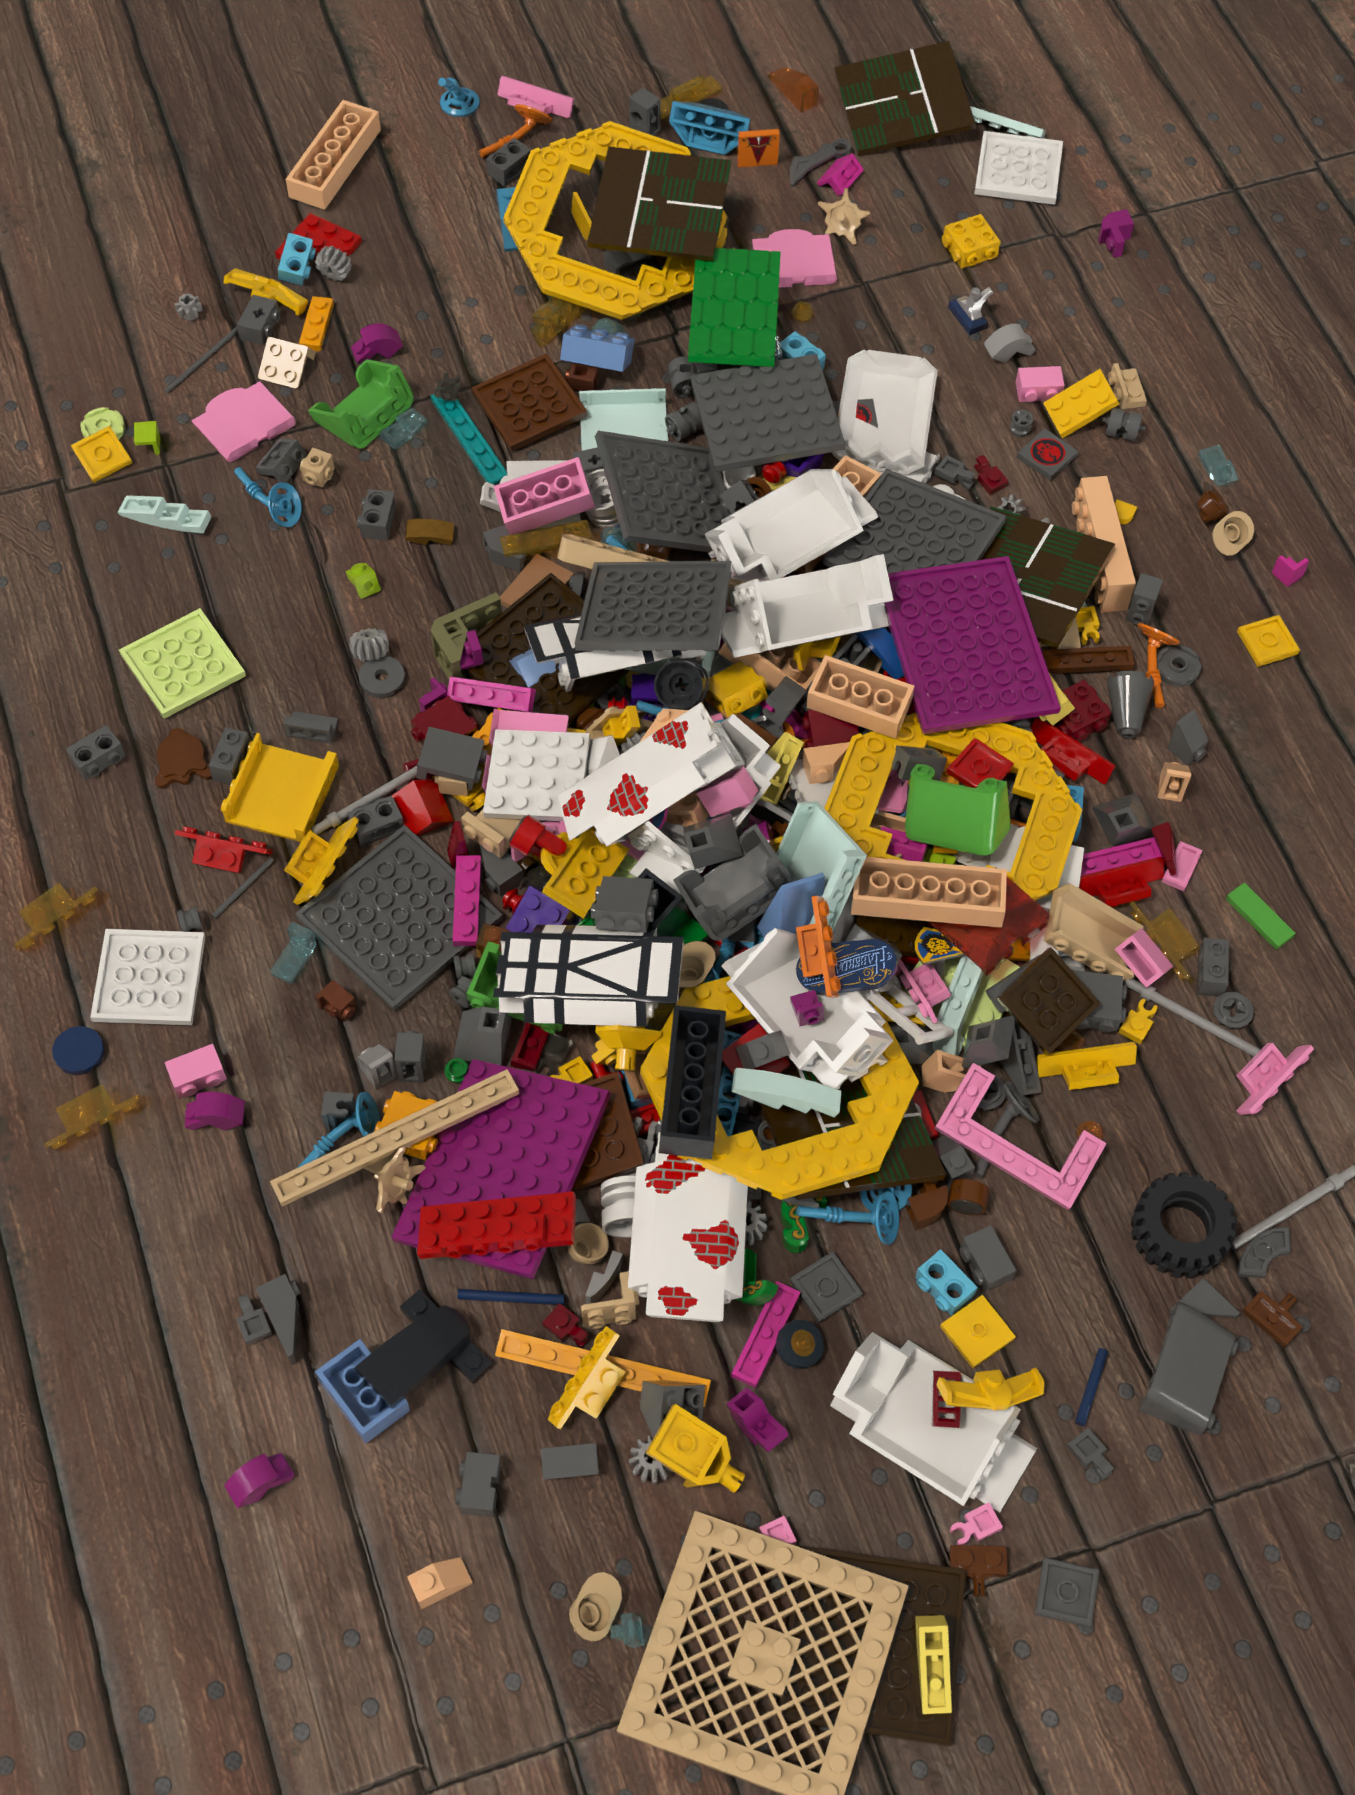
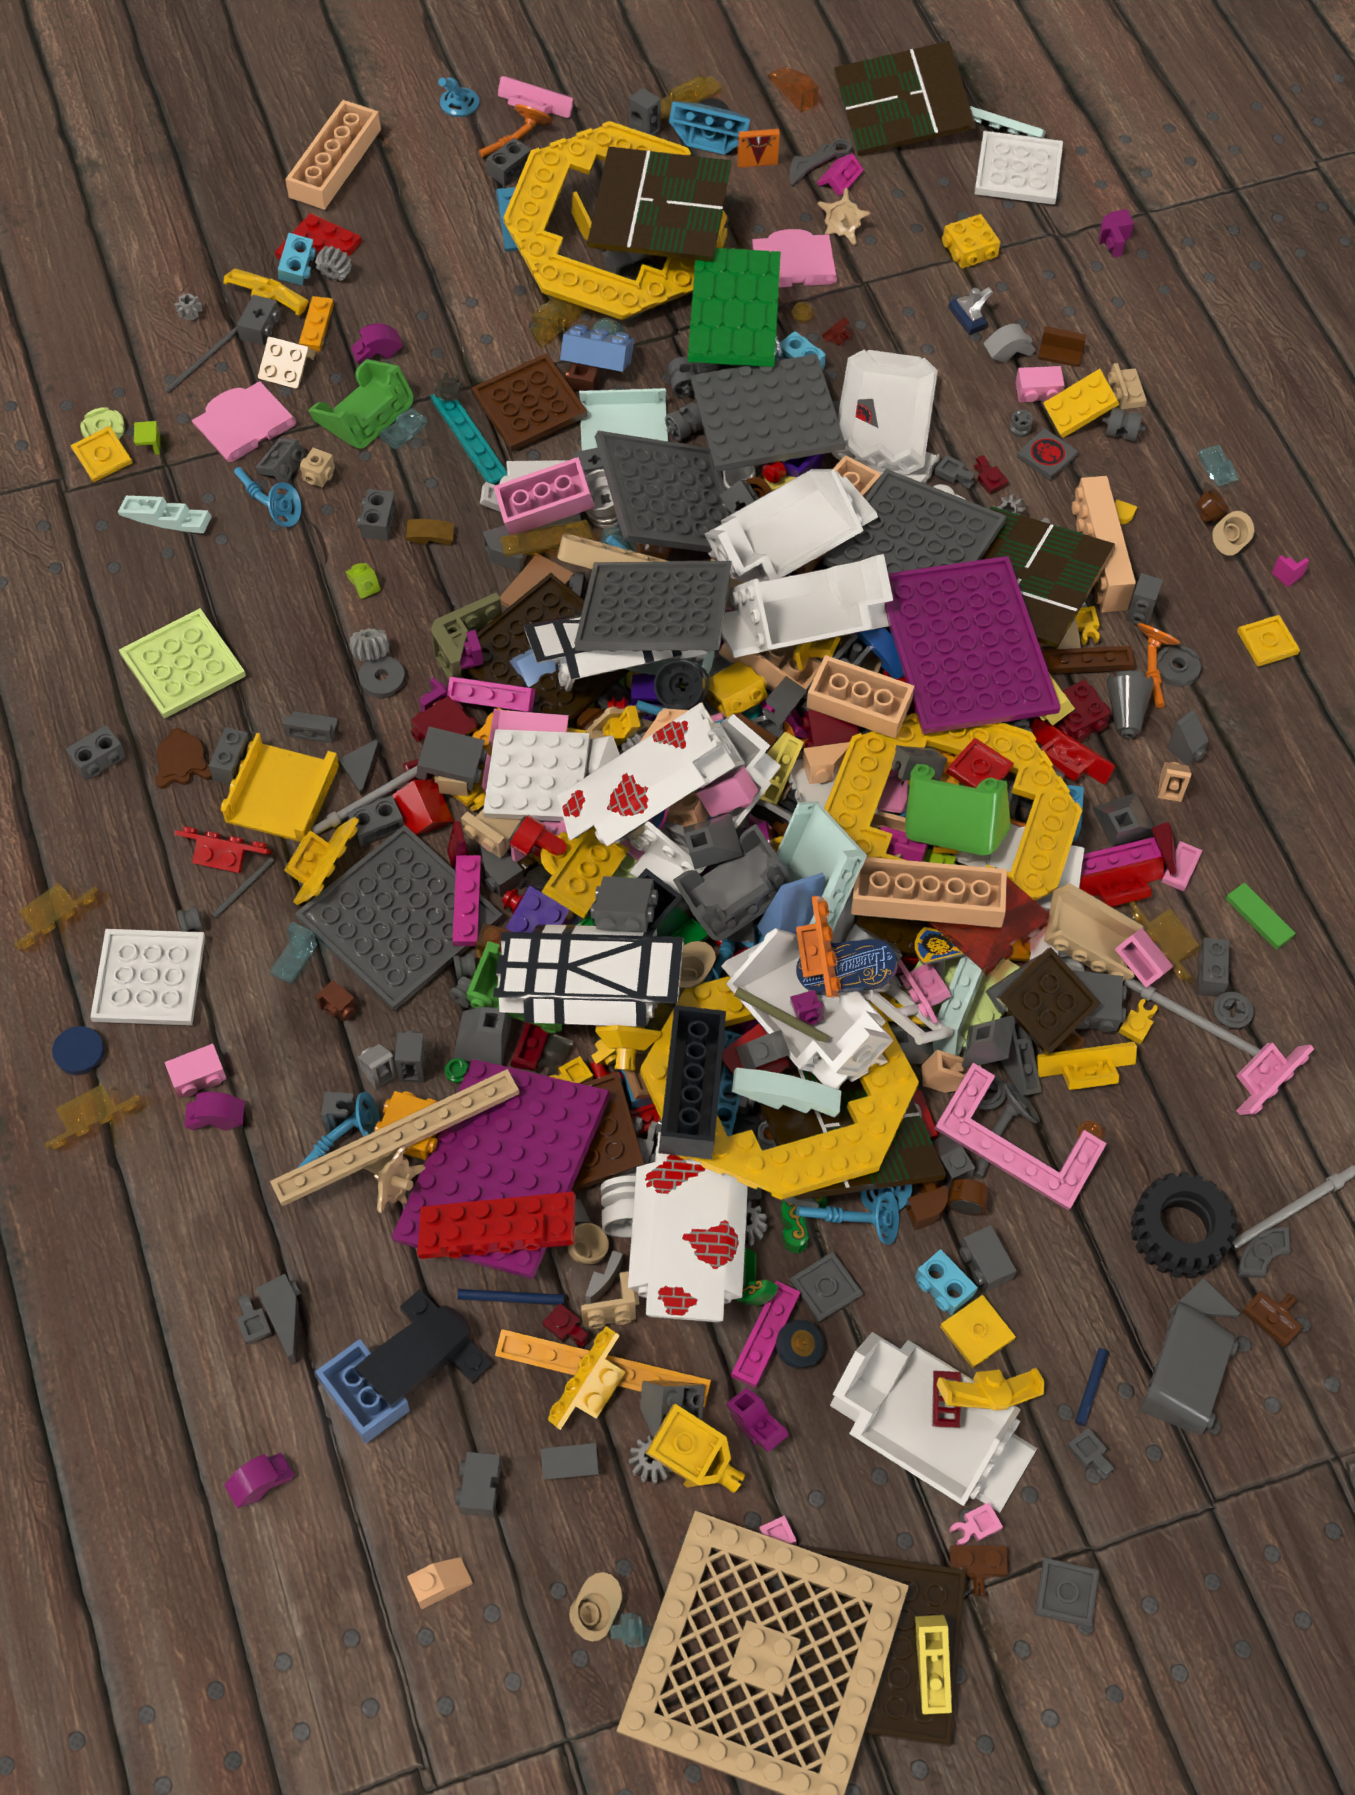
none -> dark grey tile [338,740,379,795]
none -> olive bar [734,987,829,1042]
none -> clear red tile [822,317,851,346]
none -> reddish brown panel [1038,326,1087,367]

